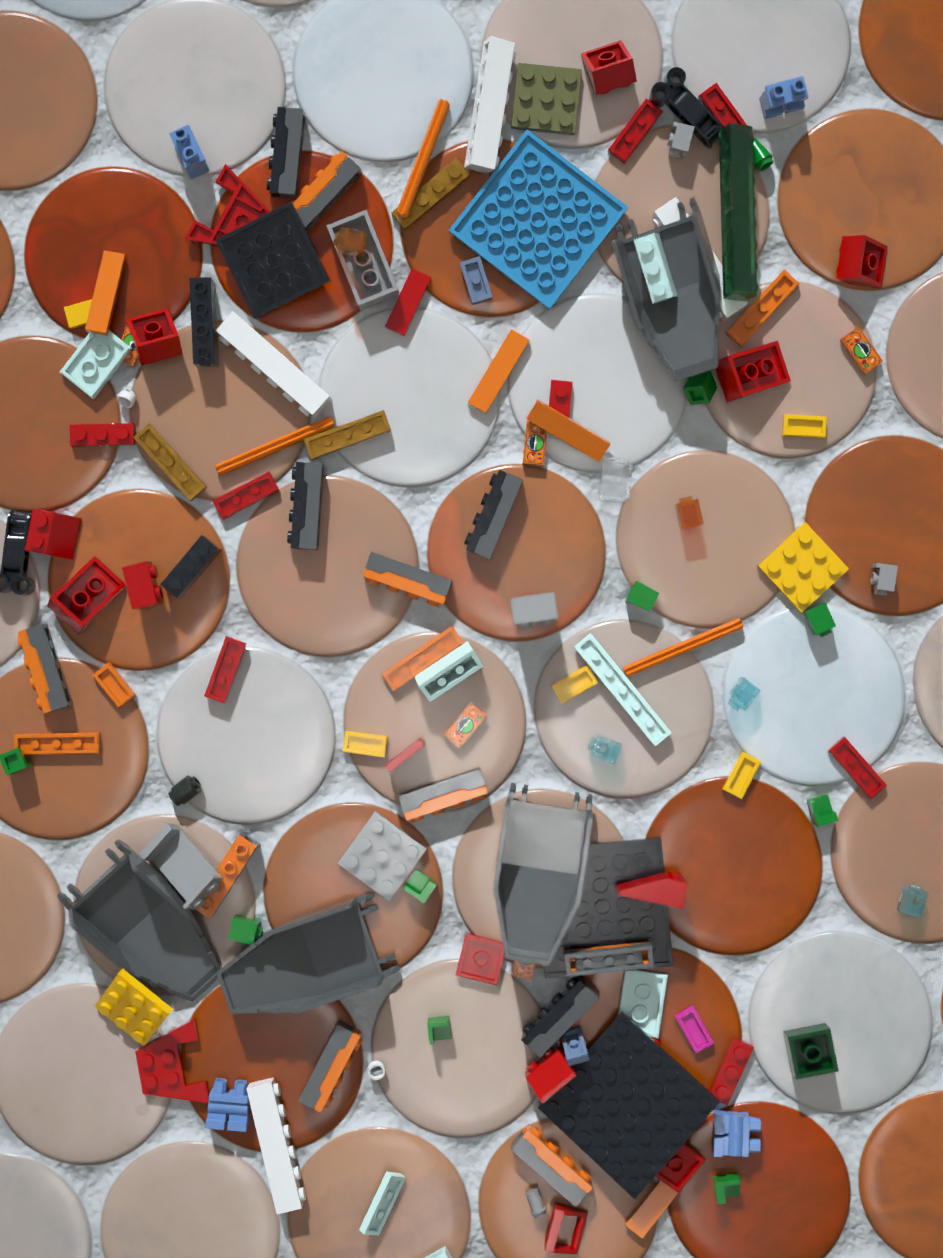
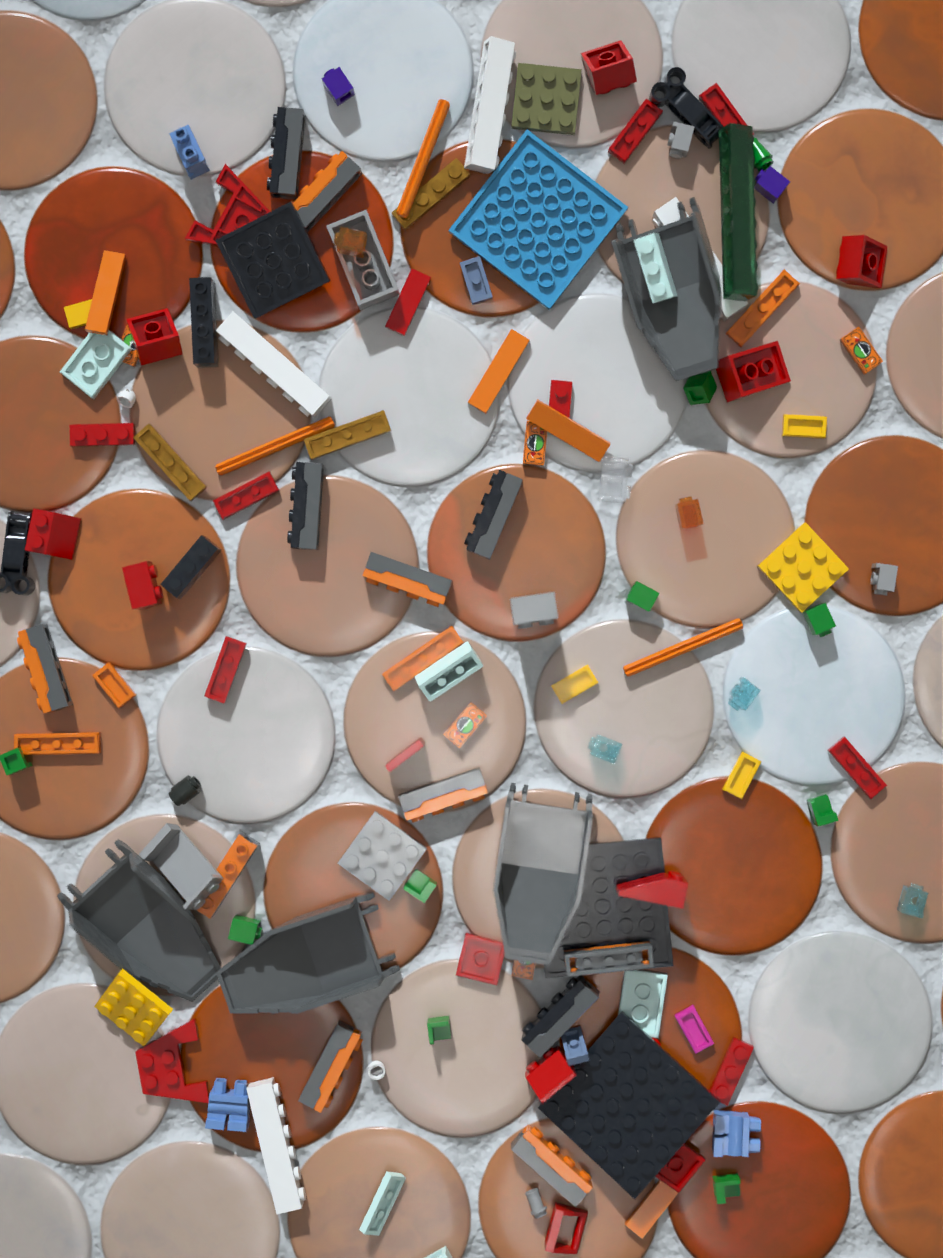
red slope [47,556,126,635] -> none
yellow tile [343,731,388,758] -> none
light aqua plate [574,633,672,746] -> none
medium blue hips [759,76,809,119] -> none
dark green brick [783,1023,839,1080] -> none
none -> dark purple brick [321,67,355,106]
none -> dark purple brick [754,166,790,204]

